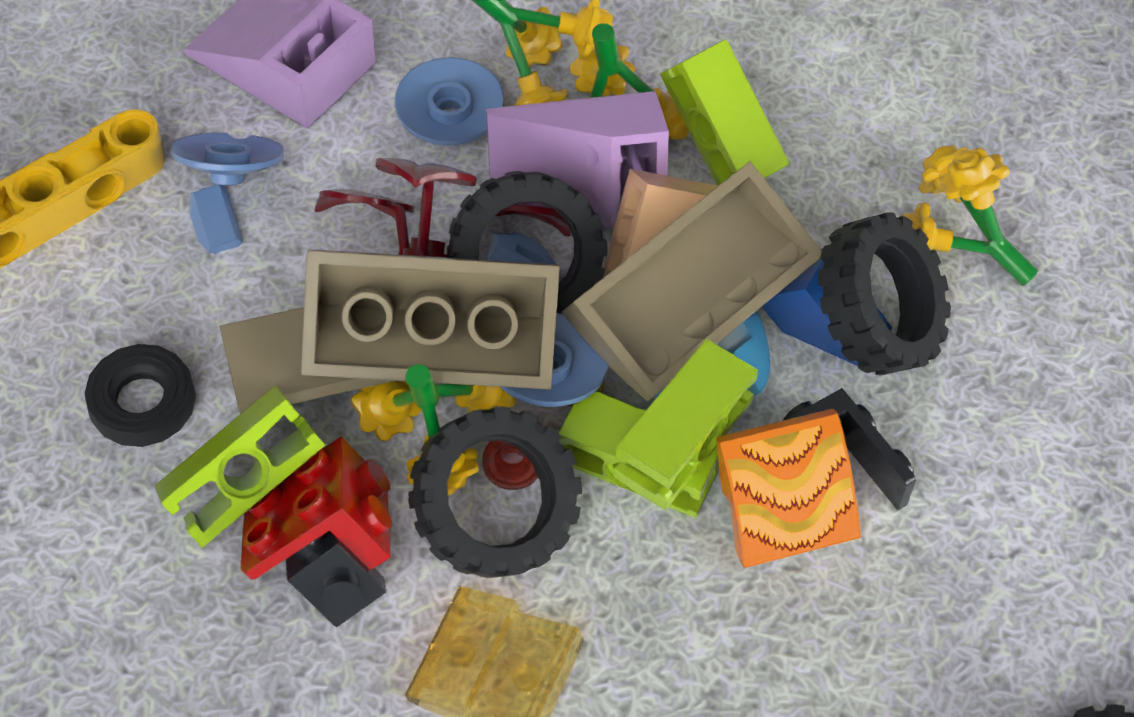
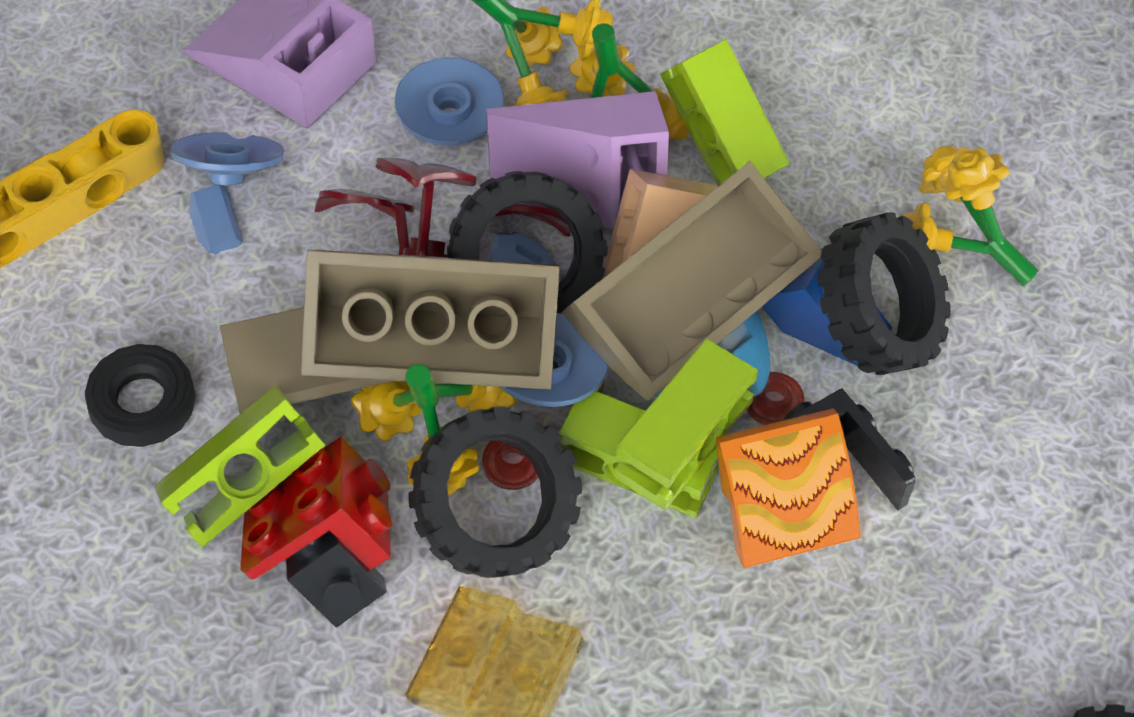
none -> clear red plate [746,372,804,425]

